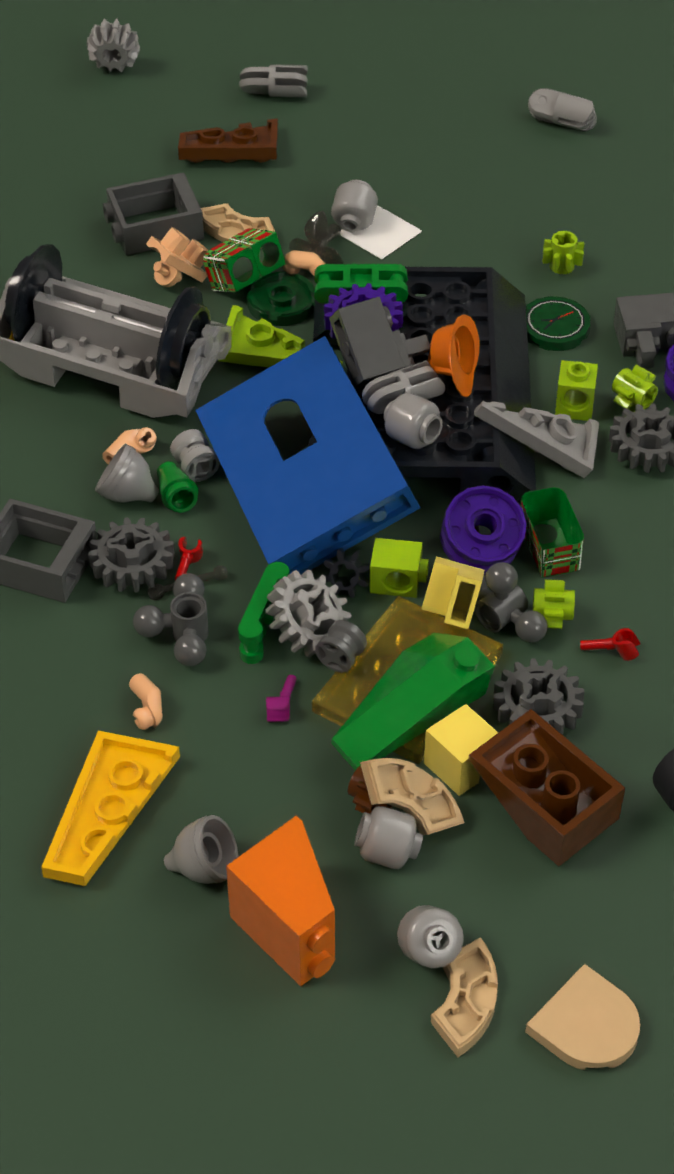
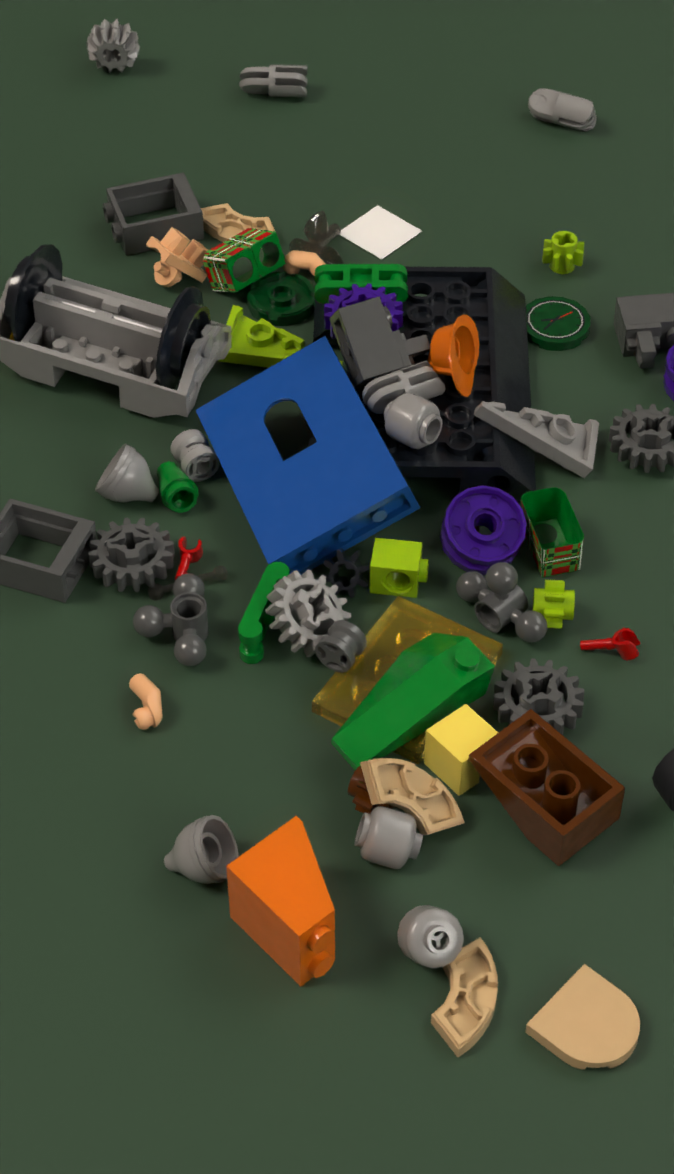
yellow wing [41,730,180,886] -> none
light nougat arm [102,427,157,464] -> none
reddish brown wing [178,118,278,163] -> none
magenta hand [266,675,297,722] -> none
light grey head [331,180,378,232] -> none
light yellow piece [421,556,485,629] -> none
lime brick [555,360,598,421] -> none
lime gear [612,364,658,412] -> none

